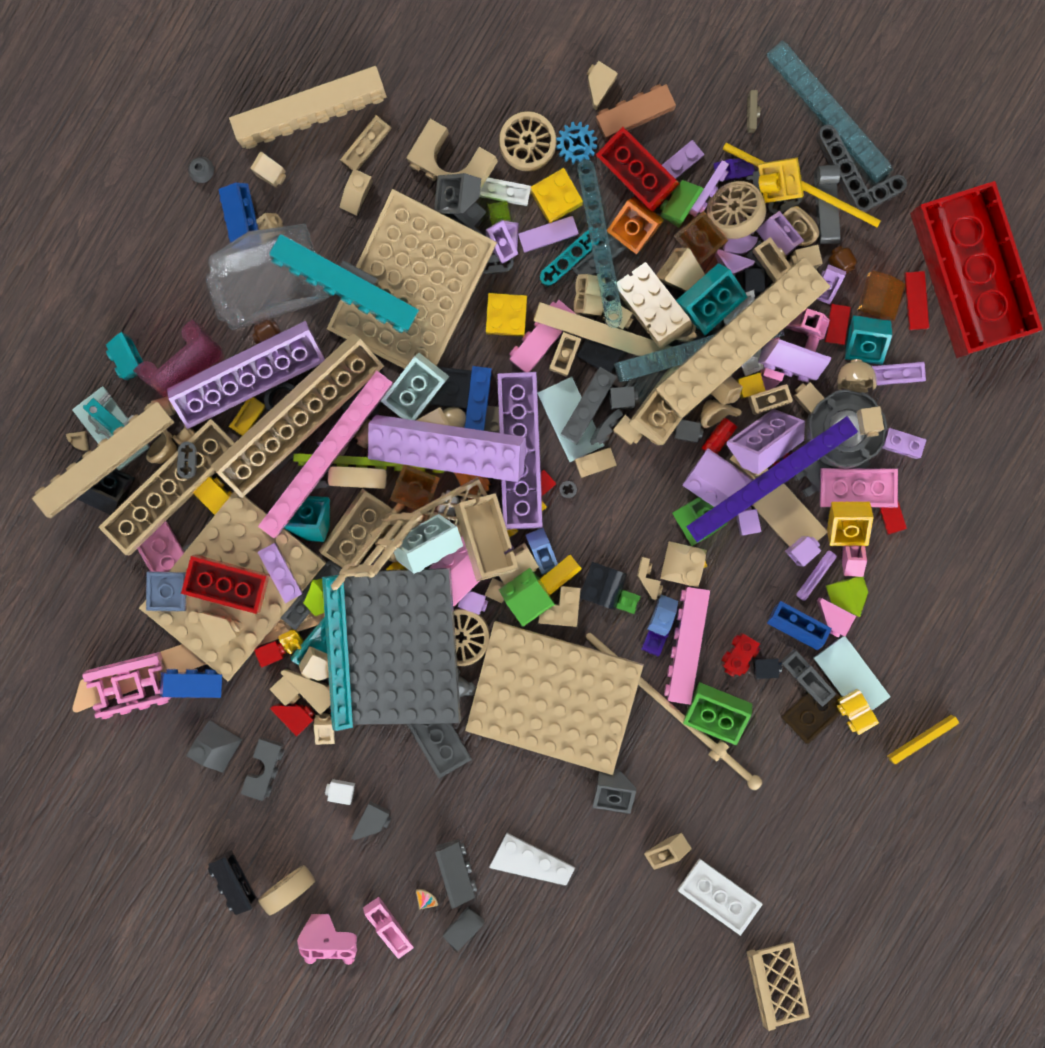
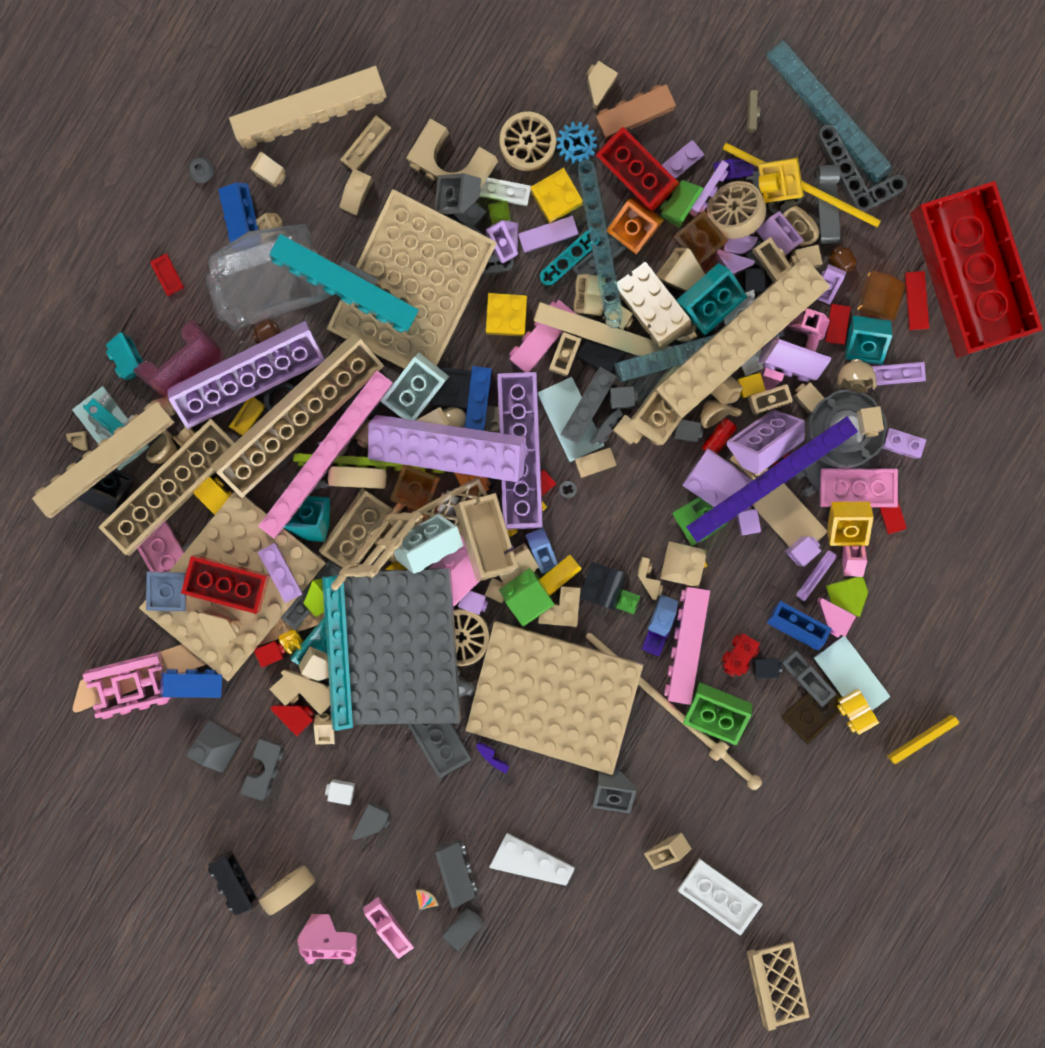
dark grey beam [177,441,197,479] -> none
none -> red tile [150,253,185,297]
none -> dark purple slope [476,741,509,774]

